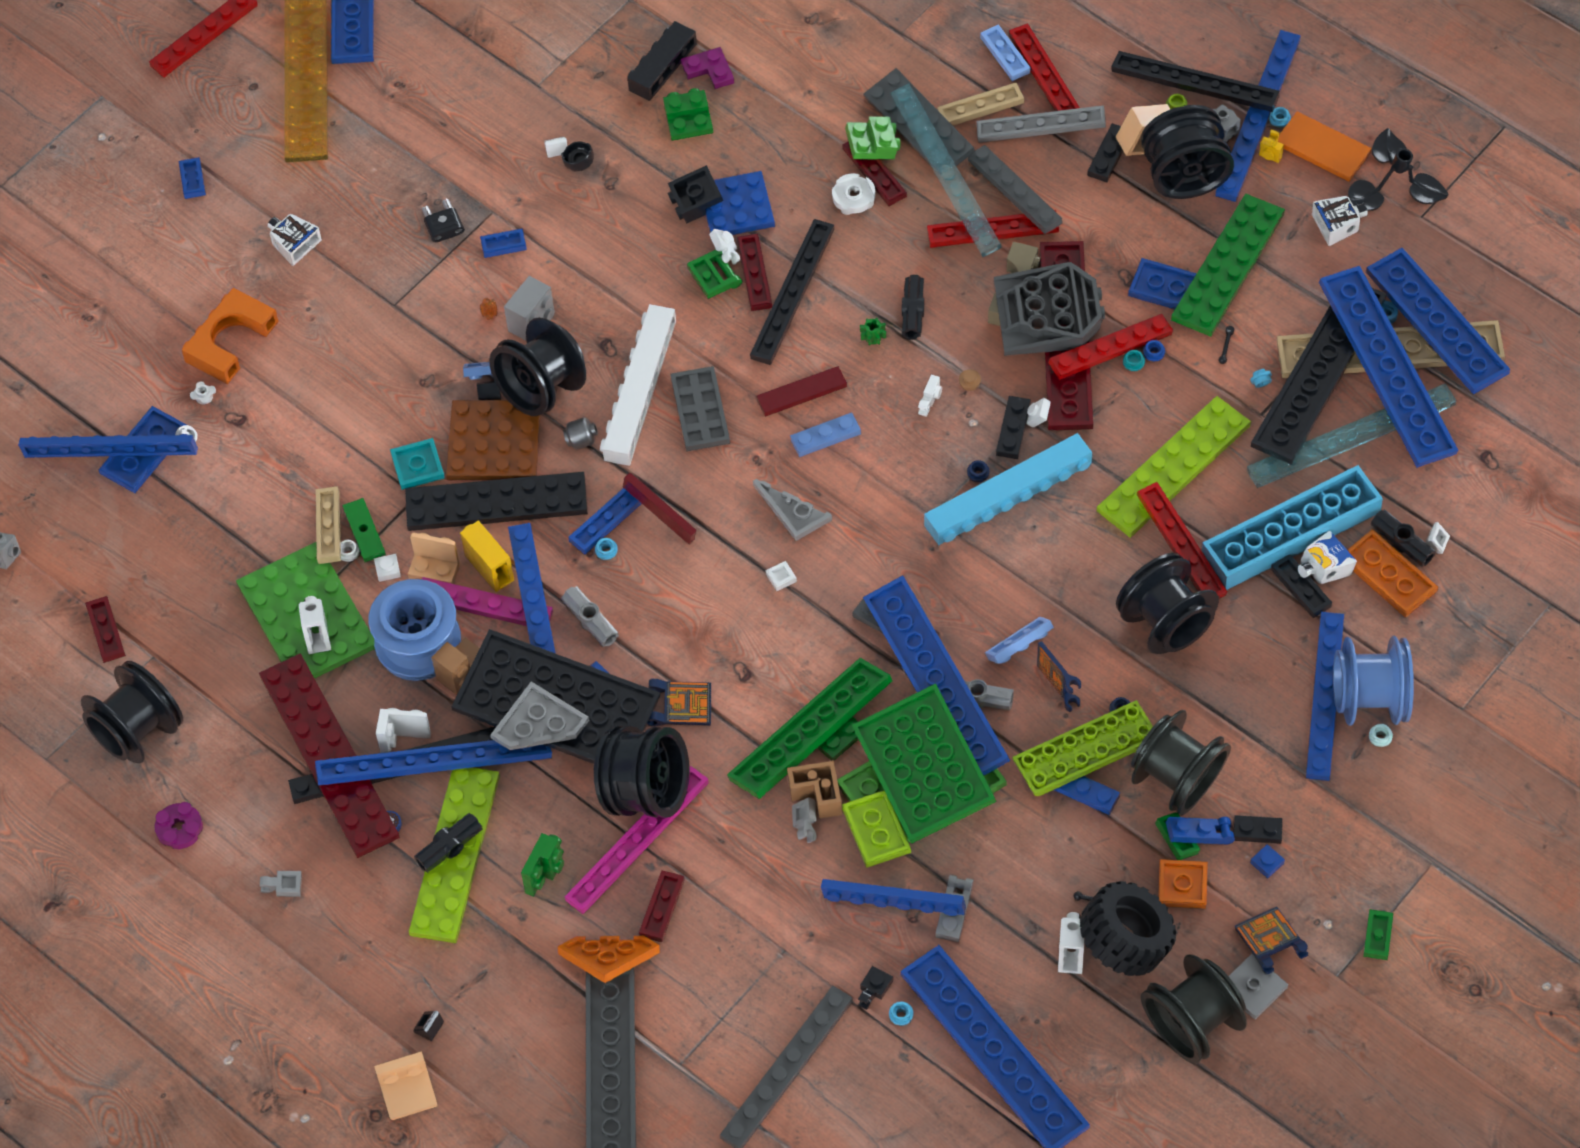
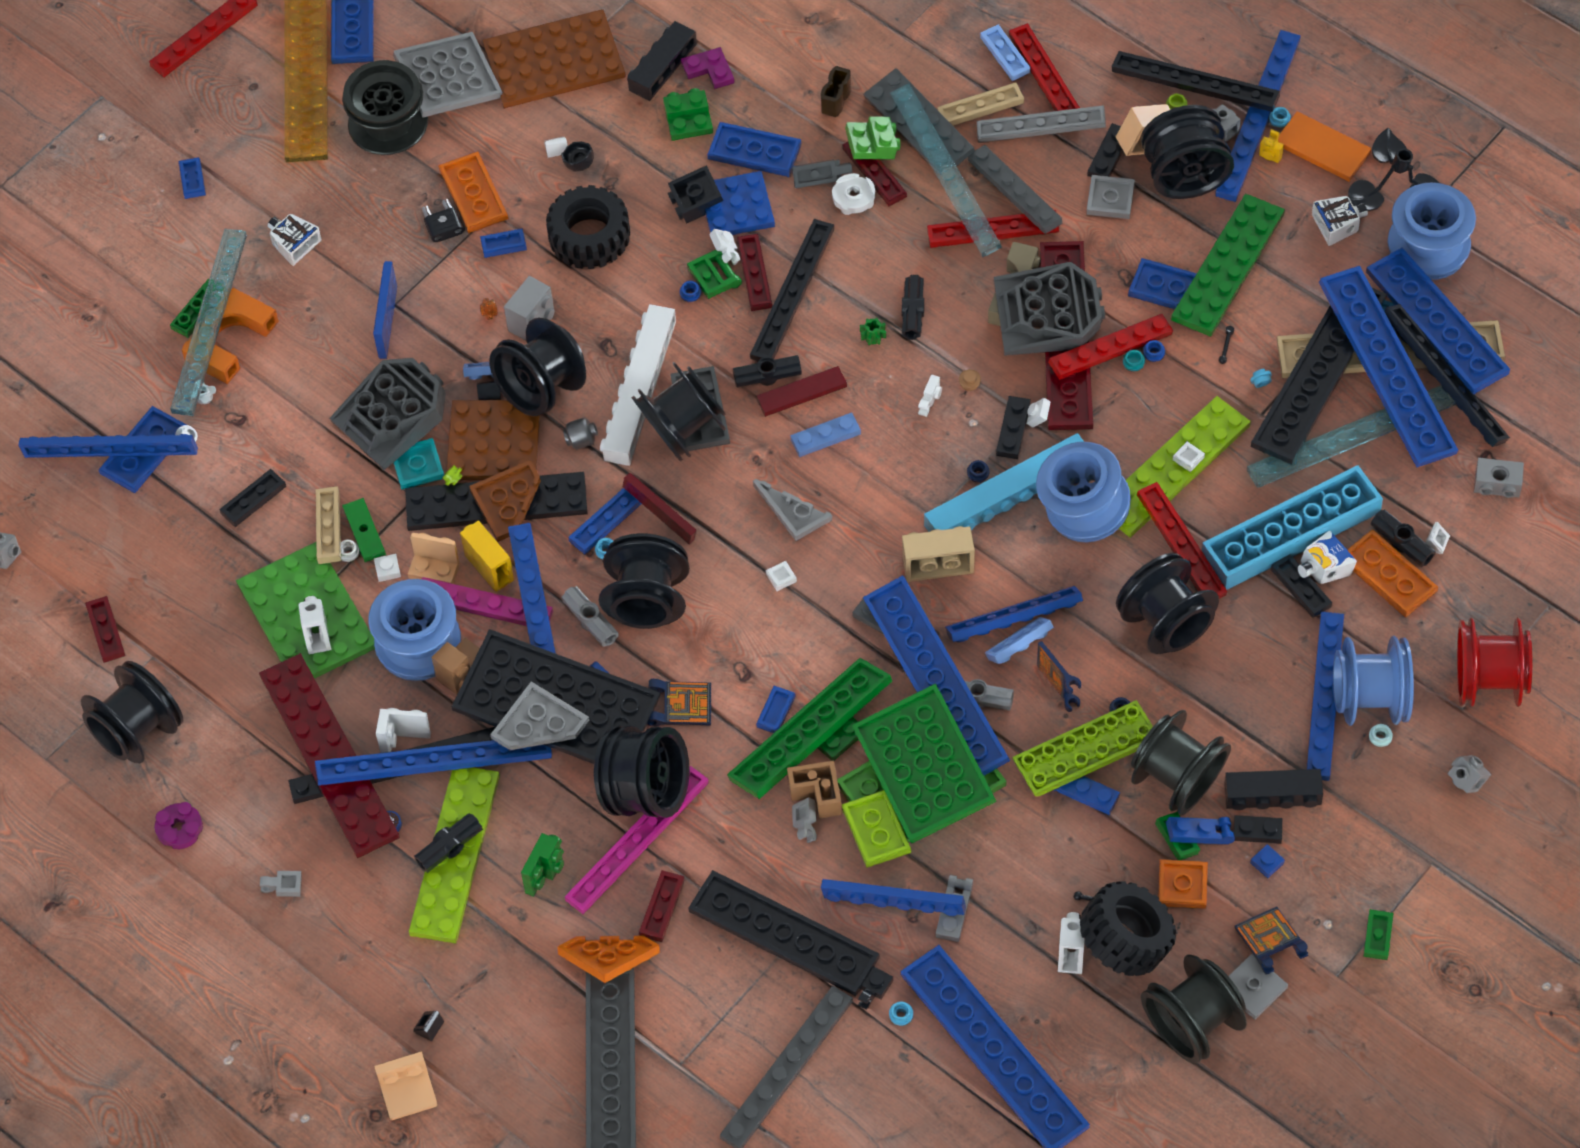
none -> clear light blue plate [170,228,247,416]
none -> green tile [170,279,227,338]
none -> black plate [219,469,287,527]
none -> dark grey hinge [329,358,446,471]
none -> pearl dark grey wheel [342,60,428,155]
none -> blue tile [373,261,398,359]
none -> light grey plate [393,32,503,117]
none -> orange tile [438,152,508,233]
none -> lime plate [442,465,463,486]
none -> dark orange plate [469,460,541,542]
none -> dark orange plate [482,9,626,109]
none -> black tyre [546,185,630,269]
none -> black wheel [598,533,690,629]
none -> black wheel [631,362,726,462]
none -> blue plate [679,281,701,302]
none -> black plate [688,870,880,996]
none -> blue tile [707,122,802,177]
none -> black piece [733,355,802,388]
none -> blue tile [756,686,796,733]
none -> dark grey hinge [791,159,852,188]
none -> dark brown brick [821,66,851,117]
none -> tan brick [902,526,975,582]
none -> blue plate [945,586,1083,642]
none -> medium blue wheel [1036,442,1130,542]
none -> light grey plate [1086,175,1135,219]
none -> white tile [1173,442,1205,472]
none -> black brick [1224,769,1323,810]
none -> black plate [1384,304,1510,447]
none -> medium blue wheel [1387,182,1476,280]
none -> light grey brick [1448,755,1492,793]
none -> red wheel [1457,617,1532,707]
none -> light grey brick [1474,458,1524,498]

